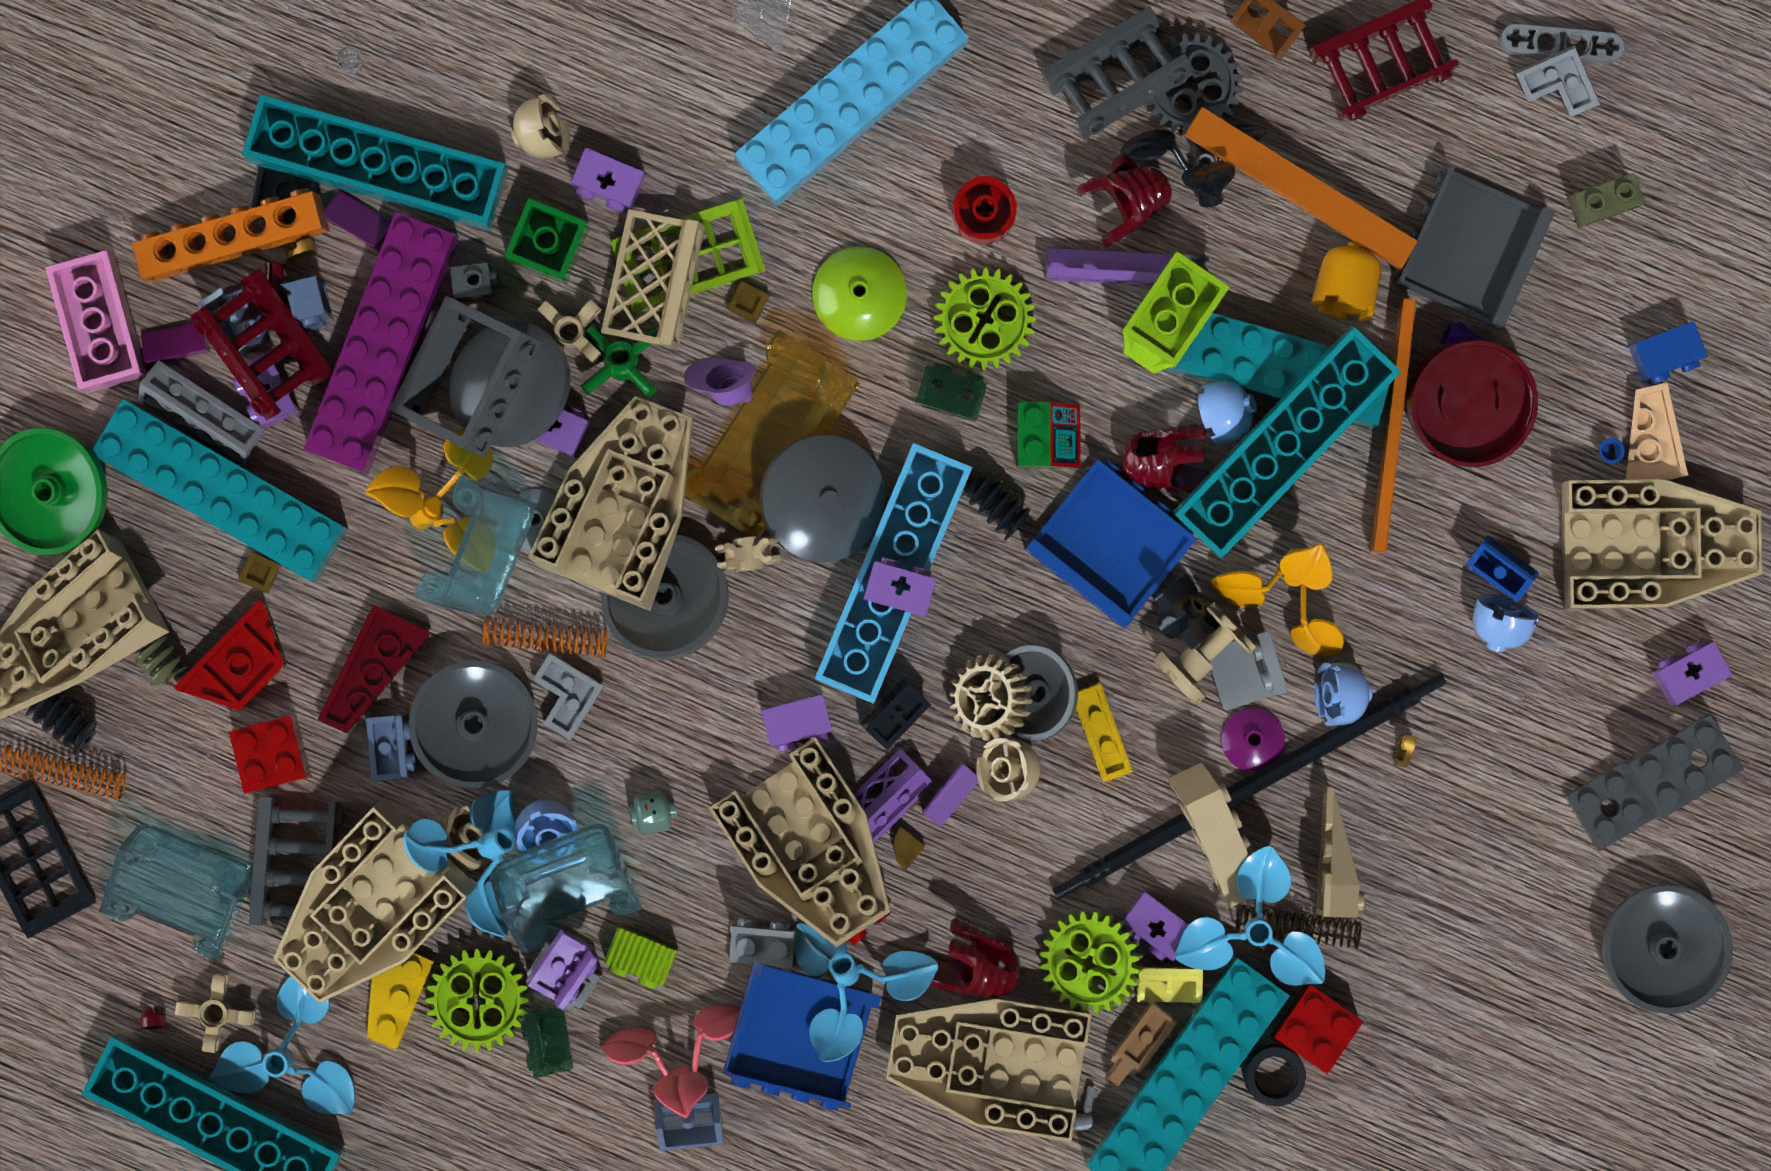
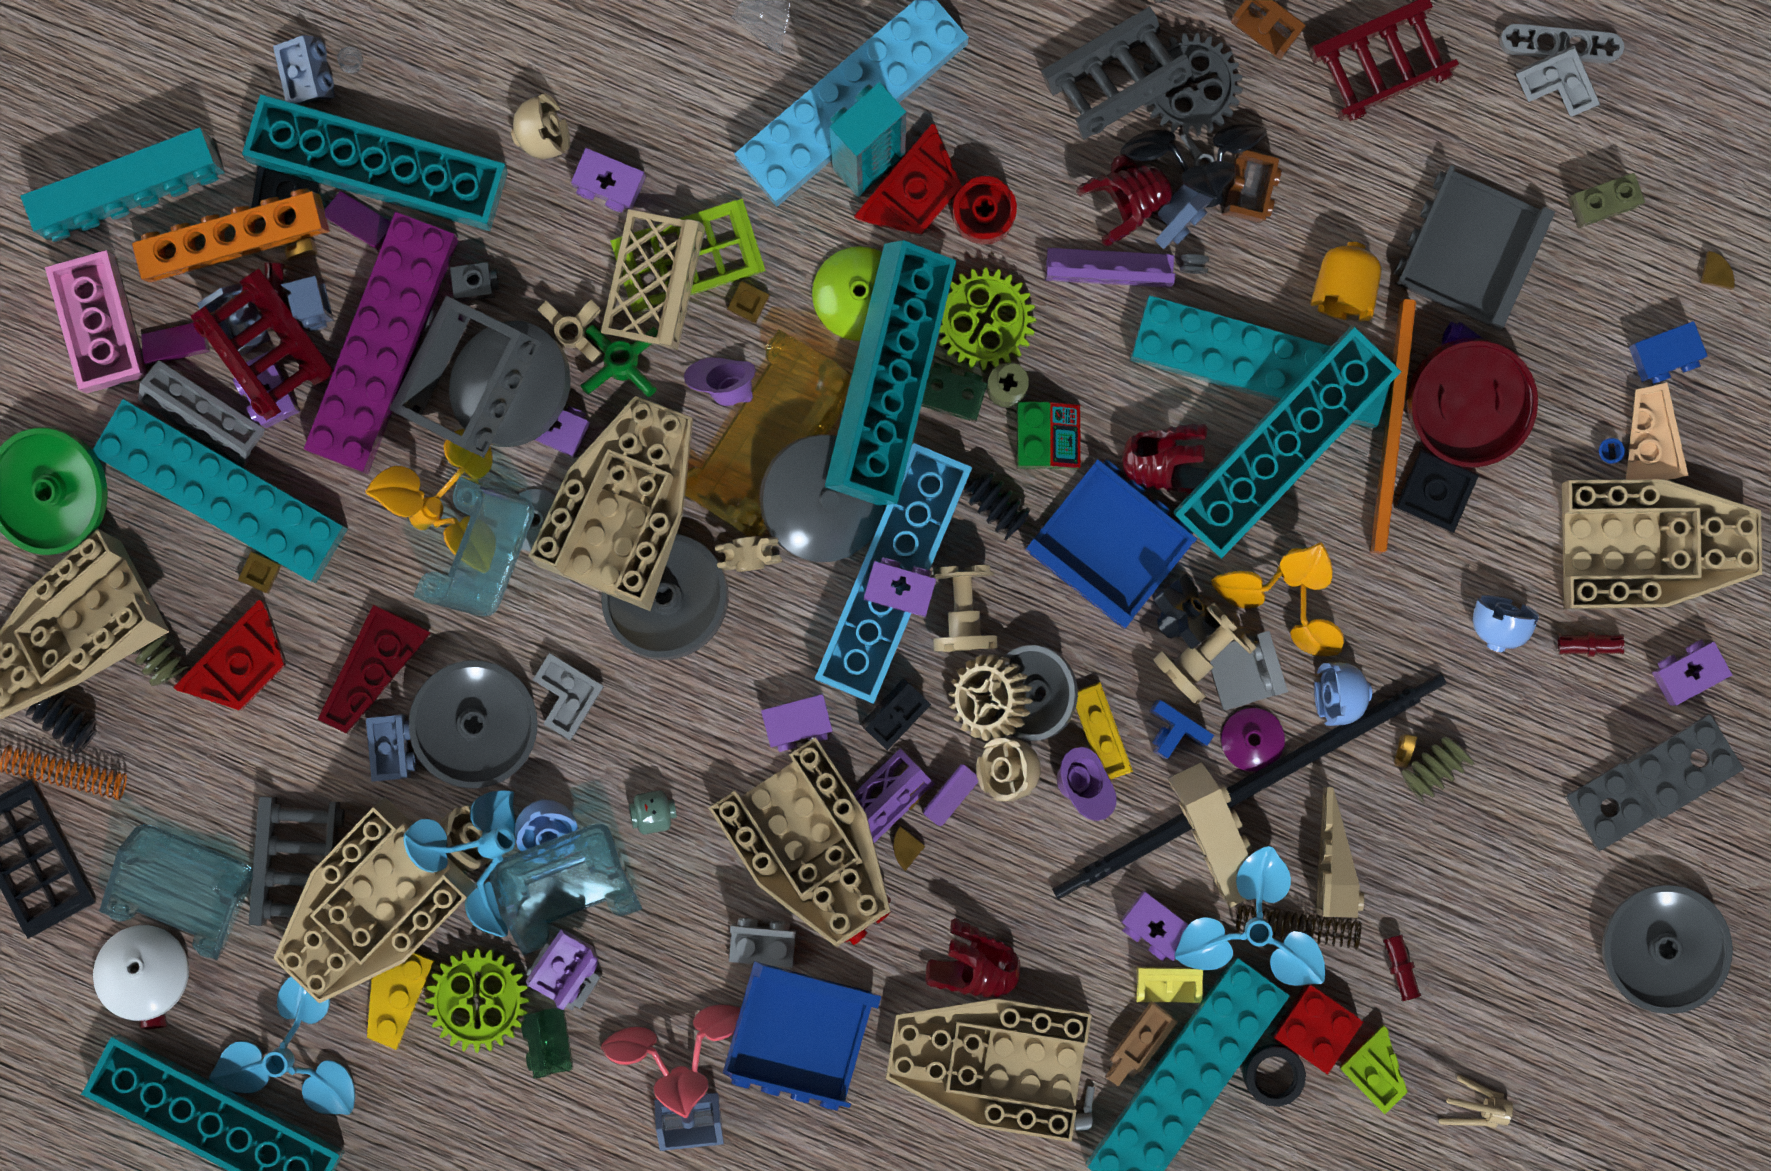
tan pin [175,973,256,1053] -> none
red brick [228,715,312,794] -> none
orange piece [483,616,608,658] -> none
green brick [504,198,590,285] -> none
lime brick [603,926,678,989] -> none
medium azure plant [794,923,938,1062] -> none
lime gear [1040,909,1144,1014] -> none
lime slope [1122,251,1230,374] -> none
orange tile [1184,107,1418,270] -> none
light blue cylinder [1198,381,1257,446] -> none
blue brick [1466,535,1539,602] -> none
none -> teal brick [20,127,225,242]
none -> white dish [93,925,189,1021]
none -> sand blue bracket [273,35,335,106]
none -> teal brick [825,240,956,506]
none -> teal brick [829,82,907,198]
none -> red wing [854,123,962,236]
none -> tan piece [930,565,998,652]
none -> olive piece [987,363,1029,408]
none -> medium lavender piece [1056,747,1116,821]
none -> blue bracket [1149,700,1214,759]
none -> sand blue bracket [1155,184,1213,249]
none -> dark orange window [1222,150,1282,223]
none -> lime wing [1339,1025,1408,1115]
none -> dark red pin [1383,934,1421,1002]
none -> black tile [1395,450,1479,534]
none -> olive piece [1401,736,1474,804]
none -> tan plant [1438,1075,1513,1128]
none -> dark red pin [1558,632,1625,657]
none -> pearl gold tile [1701,251,1735,290]

